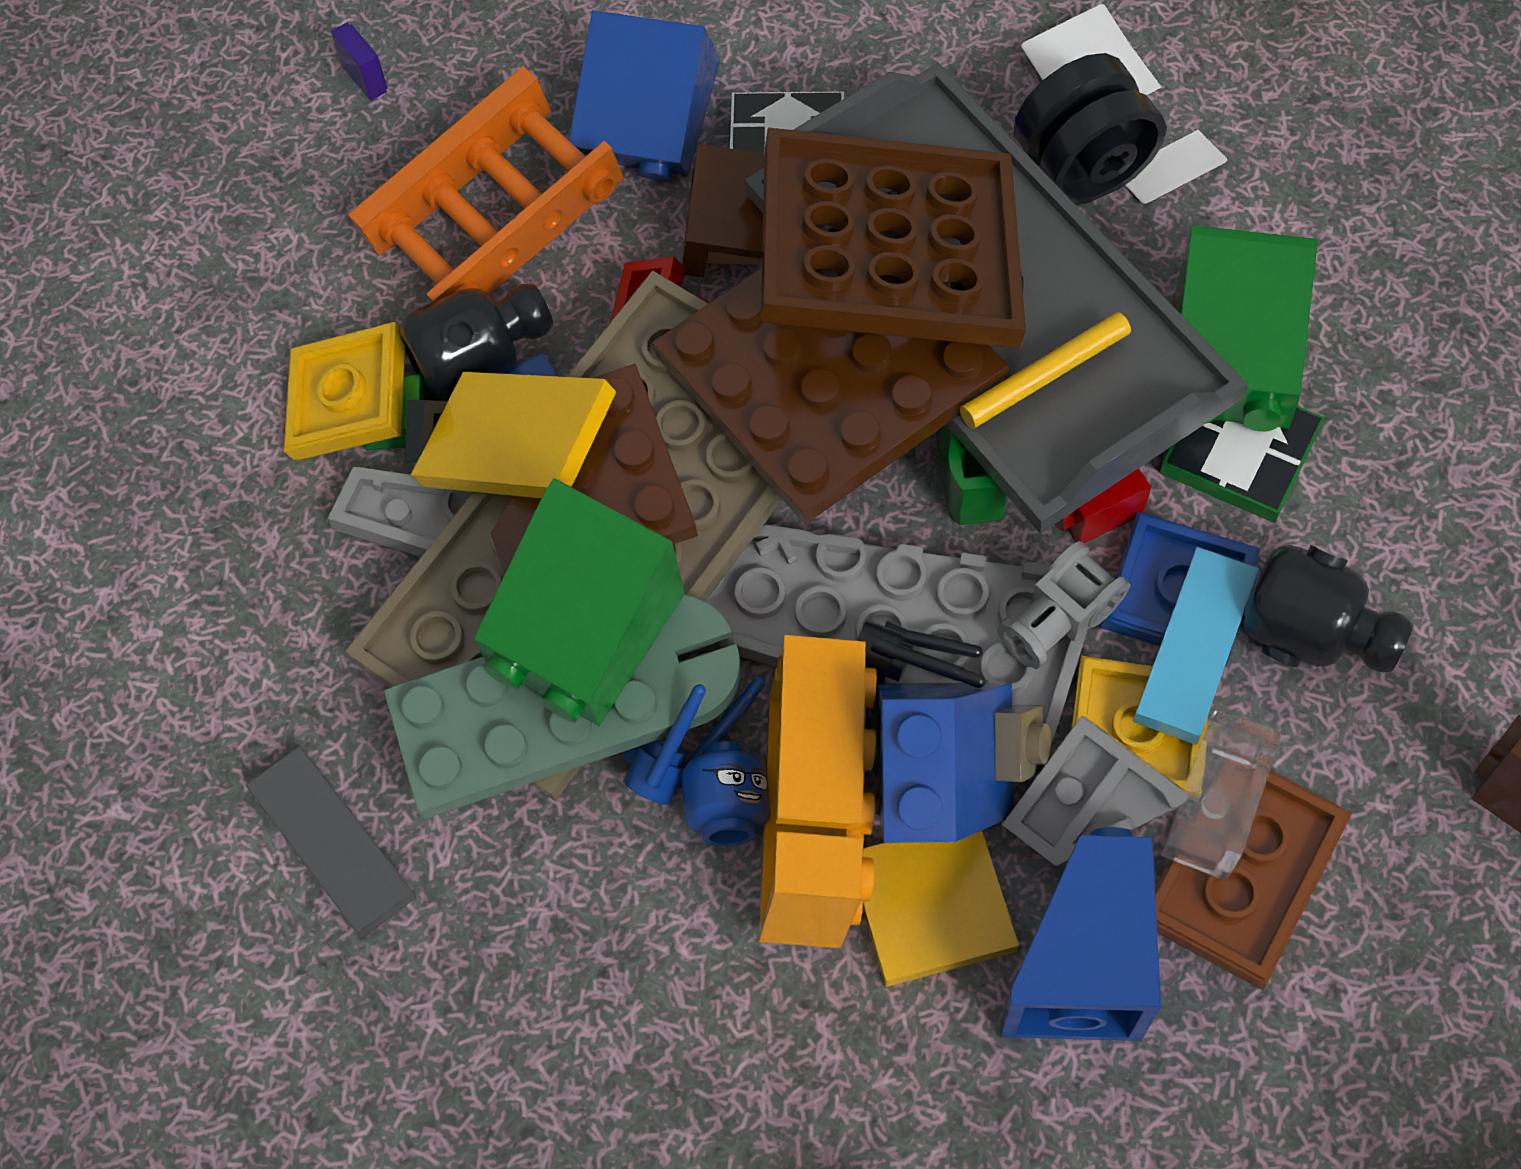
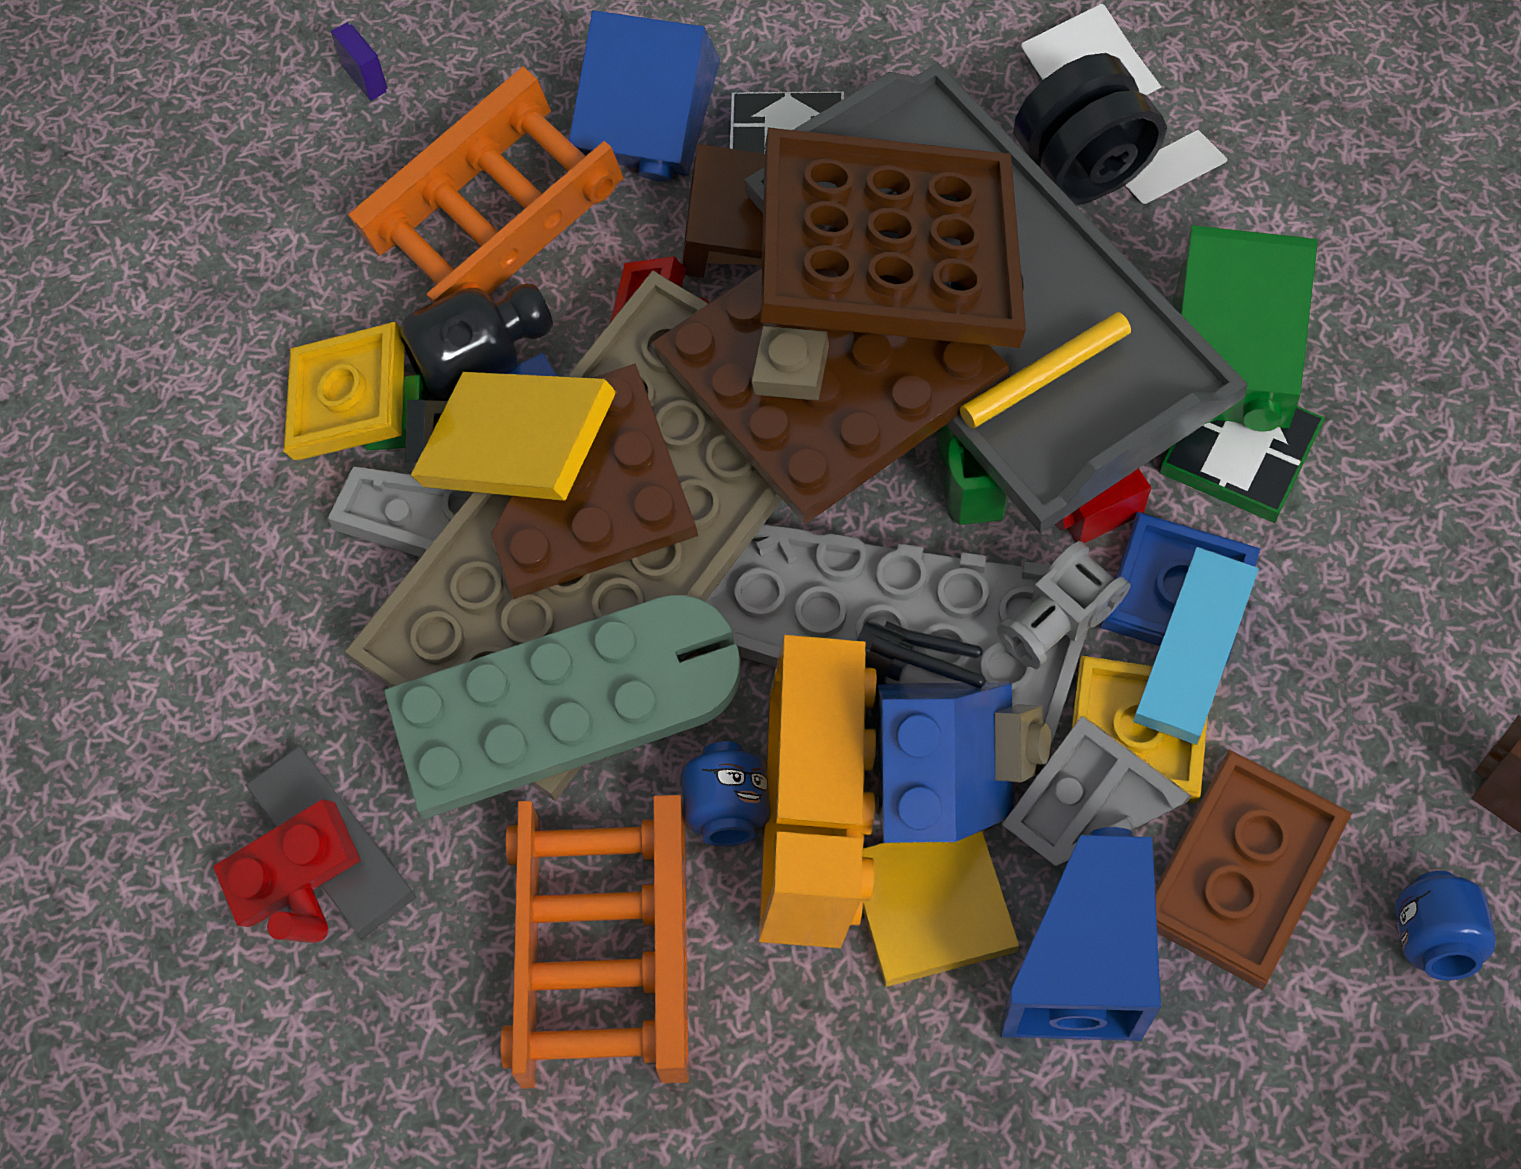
green slope [474,478,685,726] -> none
blue plant [623,677,765,805] -> none
clear panel [1161,709,1282,880] -> none
black piece [1241,545,1413,673] -> none
none -> red plate [213,799,361,943]
none -> orange fence [501,795,689,1089]
none -> dark tan plate [752,326,829,401]
none -> blue head [1395,871,1496,981]

